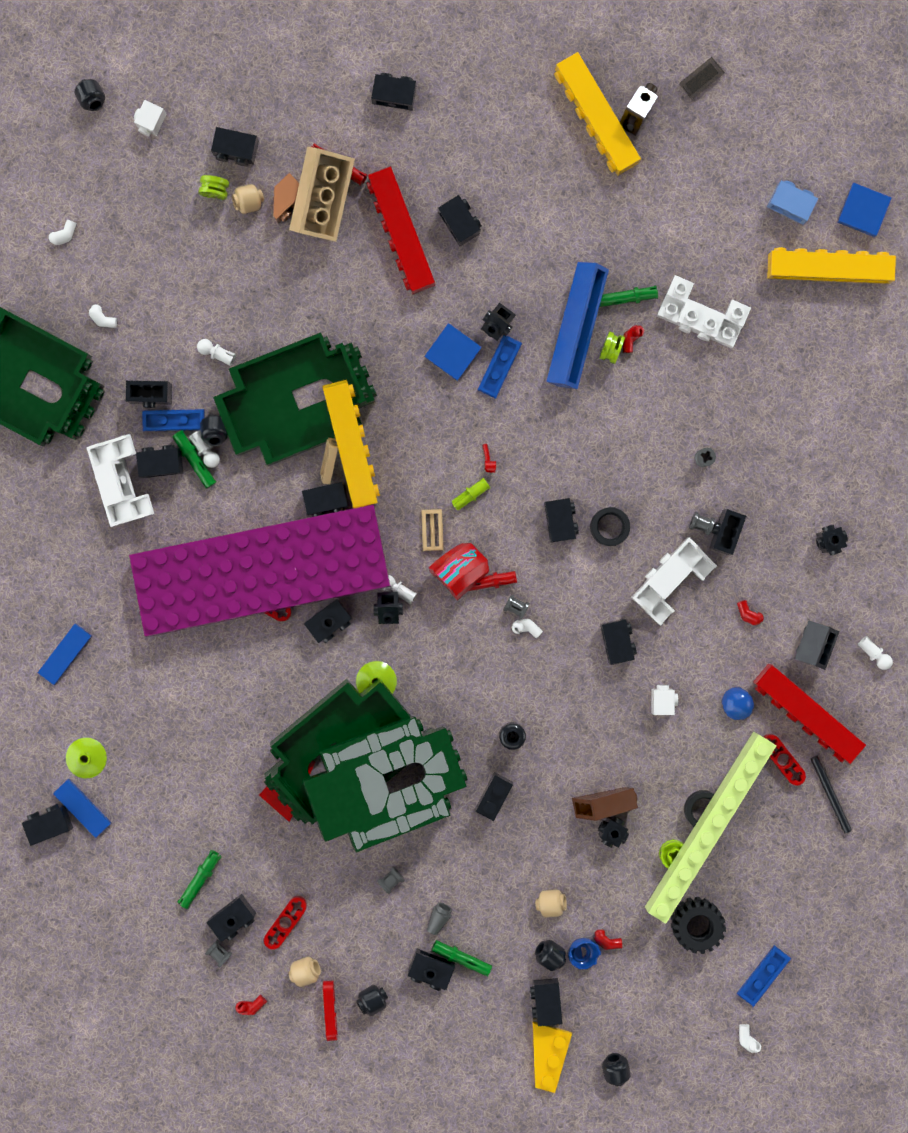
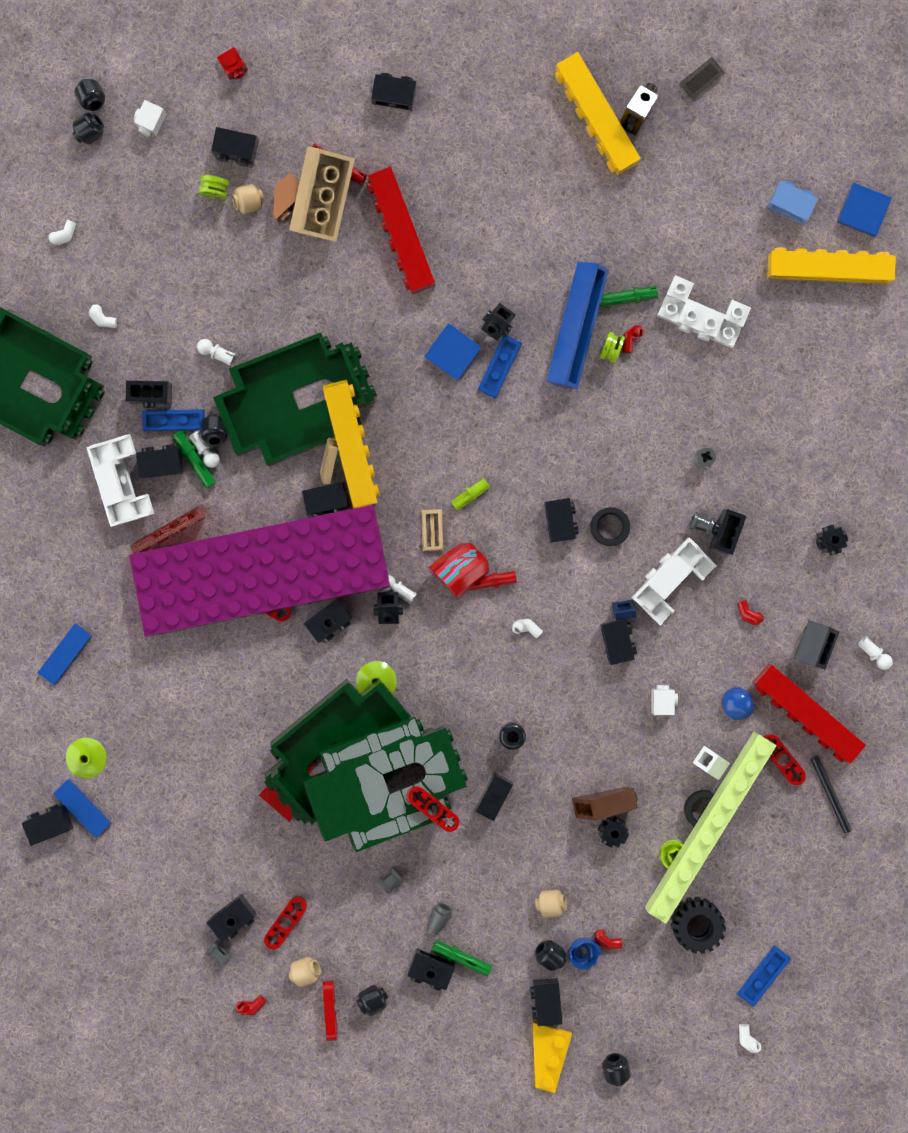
green pin [177,850,222,909] -> none
black brick [438,195,482,247] -> none
red hand [482,444,496,473] -> none
dark grey bush [503,594,530,619] -> none
none -> black head [72,113,104,145]
none -> clear red wing [130,504,207,554]
none -> red bracket [217,47,248,80]
none -> red beam [406,786,459,832]
none -> dark blue tile [612,600,637,620]
none -> white brick [693,746,730,780]

